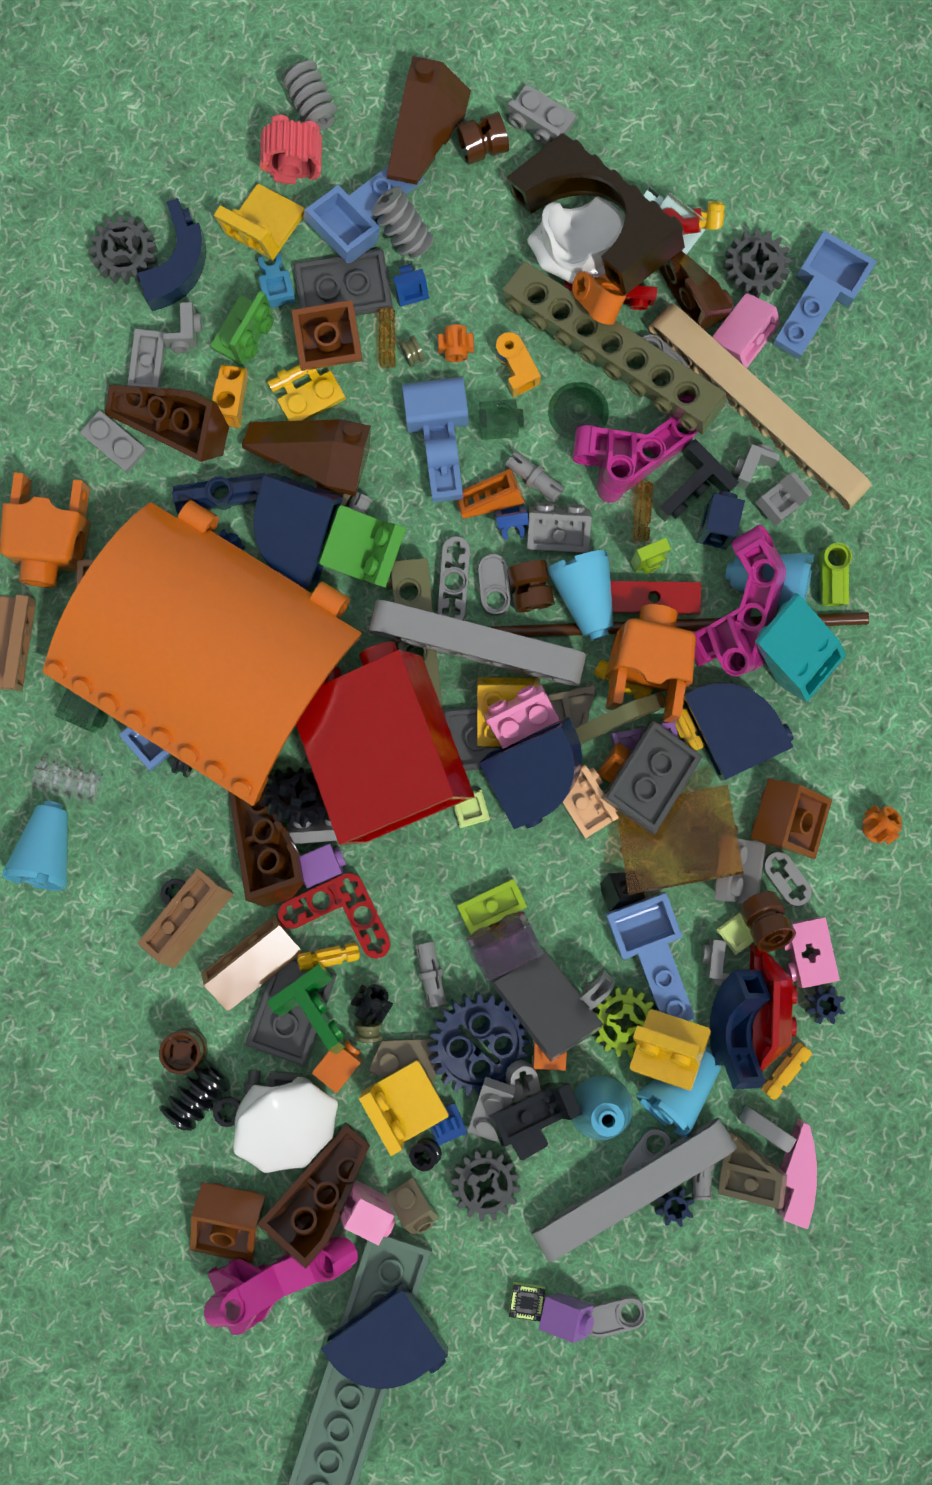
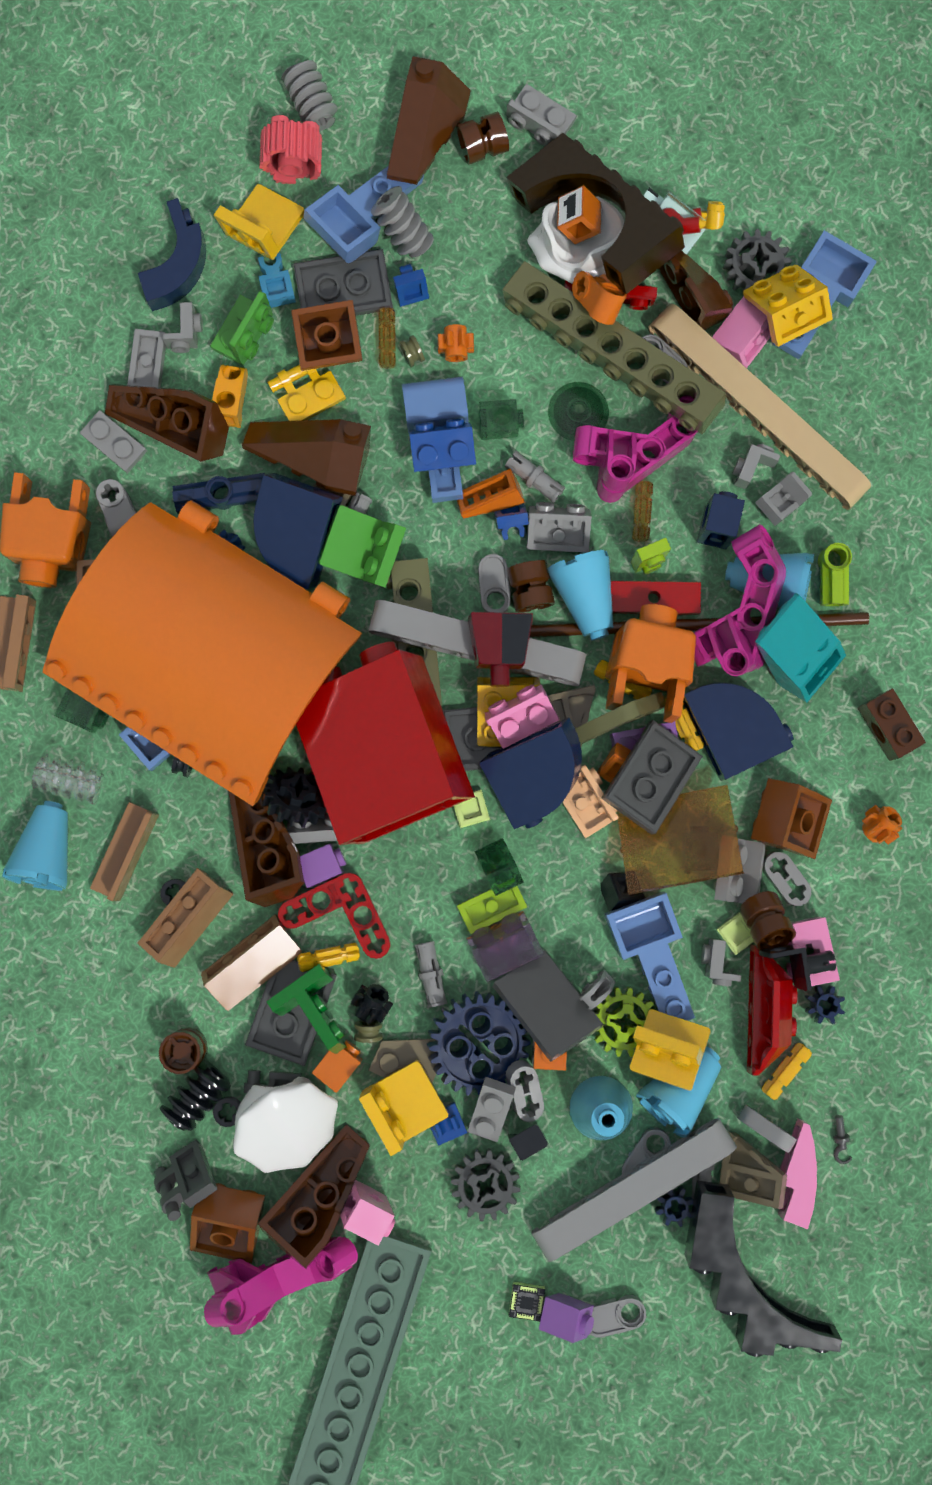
dark grey gear [89,215,158,285] -> none
dark blue brick [321,1281,448,1389] -> none
dark tan bracket [387,1177,439,1235] -> none
black bush [409,1138,442,1171] -> none
light grey beam [438,536,470,620] -> none
black bracket [489,1083,582,1147] -> none
light orange leg [496,332,541,397] -> none
black bracket [656,439,739,522] -> none
dark blue arch [710,970,772,1089] -> none
none -> medium nougat panel [90,802,159,902]
none -> light grey piece [96,479,137,537]
none -> dark grey plate [154,1139,218,1221]
none -> blue bracket [409,418,476,472]
none -> dark red torso [468,612,533,687]
none -> clear green brick [474,838,524,896]
none -> orange brick [557,185,601,245]
none -> black arch [684,1180,842,1357]
none -> yellow bracket [743,265,833,347]
none -> black bracket [759,944,836,991]
none -> dark grey hand [833,1115,852,1164]
none -> reddish brown brick [857,688,926,761]

